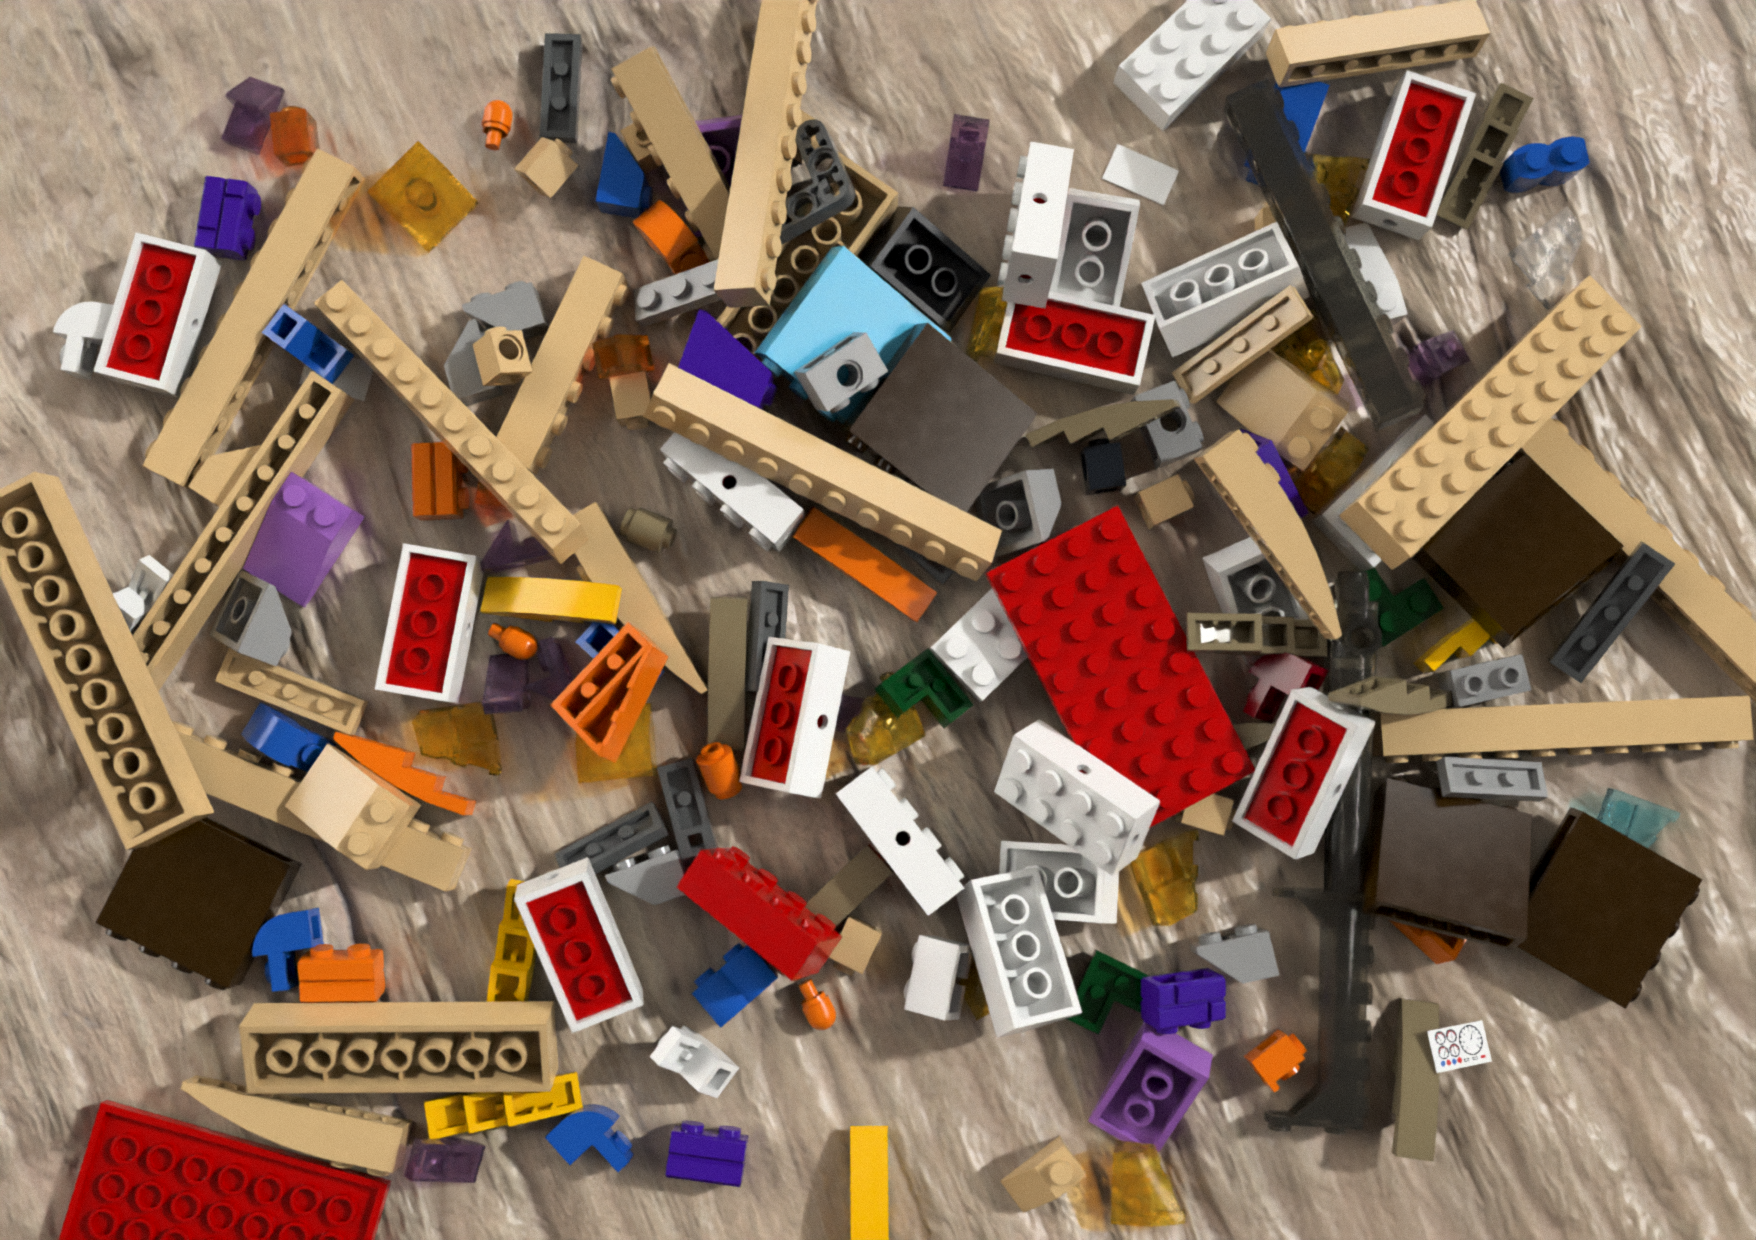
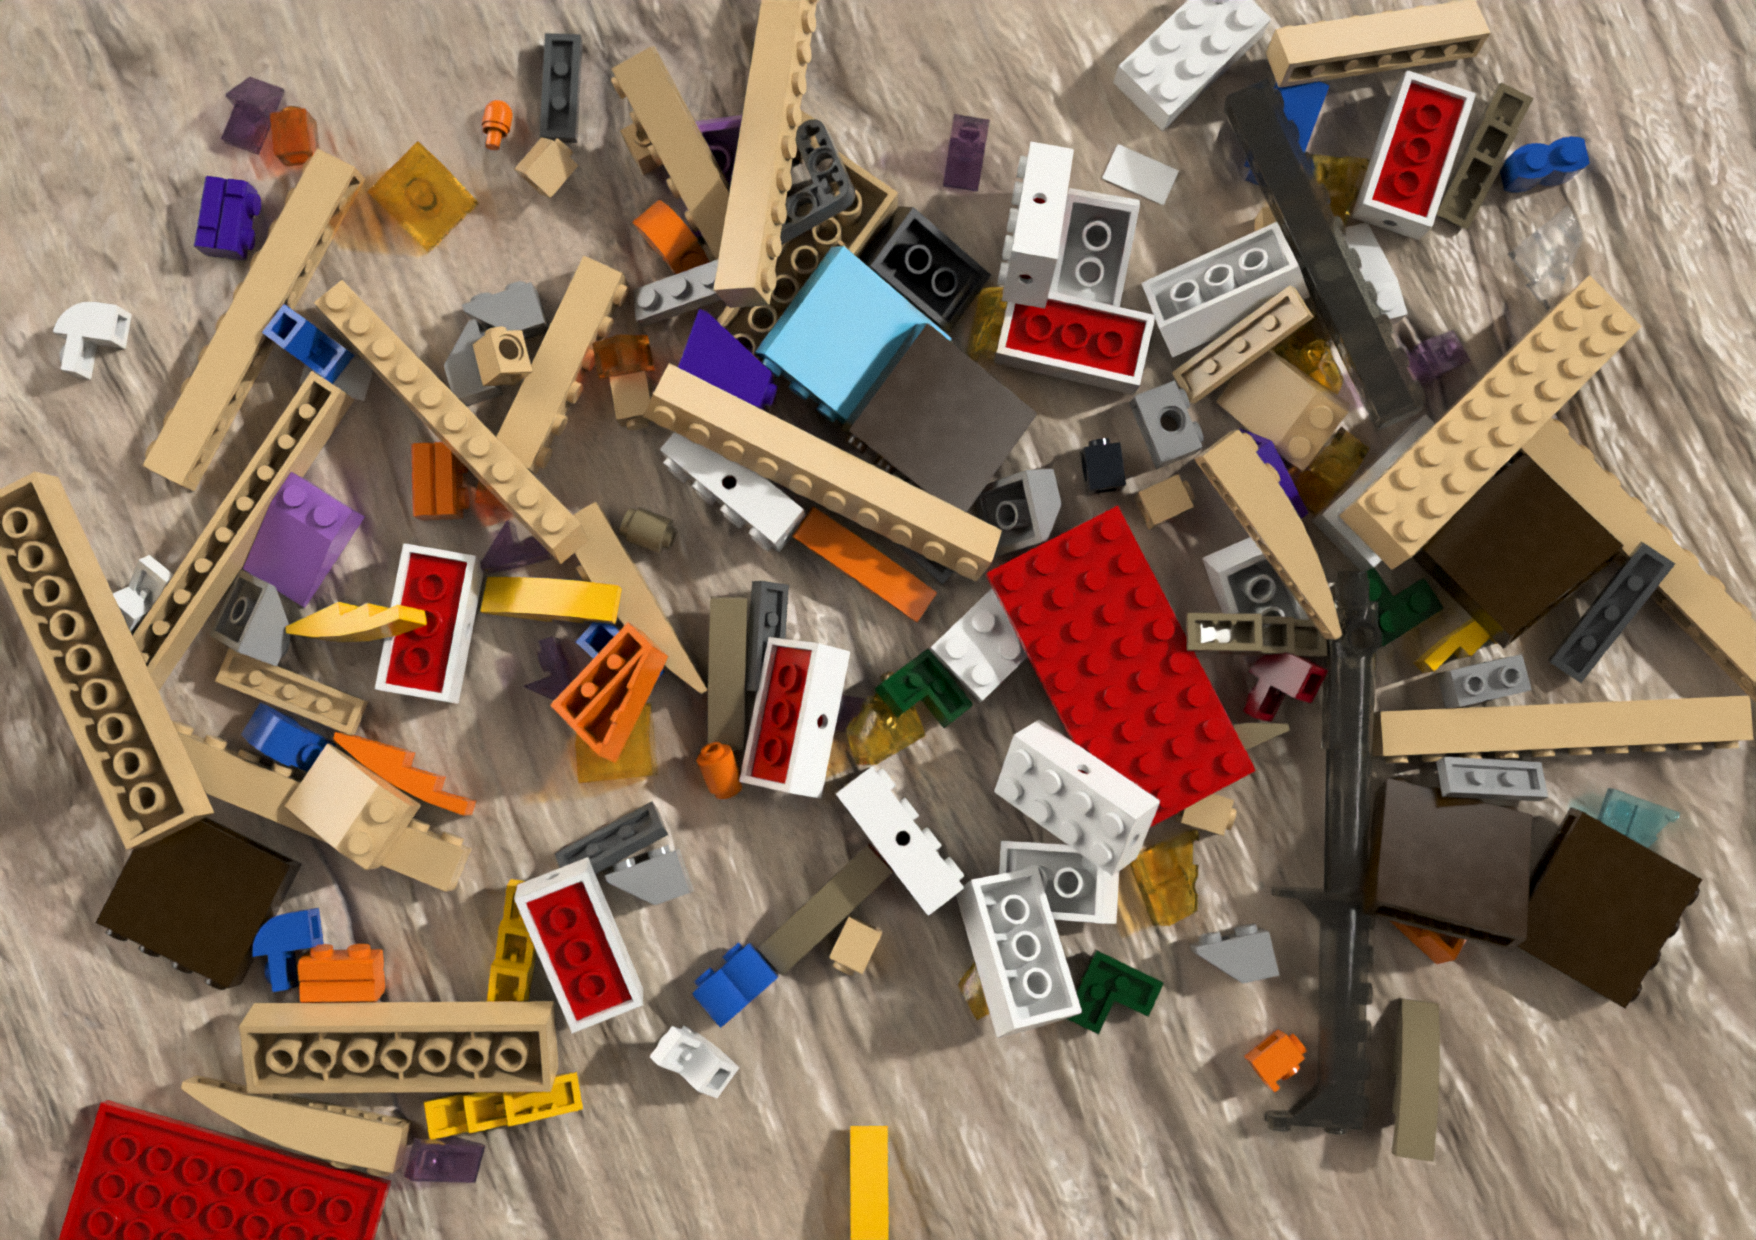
brick [94,232,222,398] -> none
tan slope [188,445,260,507] -> none
clear yellow slope [412,700,502,776] -> none
clear purple slope [482,654,531,715] -> none
orange cylinder [488,623,538,660] -> none
blue brick [545,1104,634,1172] -> none
blue slope [595,132,653,218] -> none
dark grey plate [657,758,719,867] -> none
dark purple brick [665,1120,749,1187] -> none
red brick [676,846,842,981] -> none
light grey brick [794,332,888,413] -> none
orange cylinder [798,979,836,1030] -> none
white piece [904,935,973,1020] -> none
tan slope [1000,1136,1087,1213] -> none
dark tan slope [1025,399,1181,448] -> none
medium lavender slope [1088,1022,1213,1159] -> none
clear yellow slope [1111,1140,1186,1226] -> none
dark purple brick [1141,968,1226,1034] -> none
brick [1232,687,1376,859] -> none
dark tan slope [1328,676,1453,715] -> none
white sticker [1427,1020,1492,1073] -> none
none -> yellow slope [285,602,427,642]

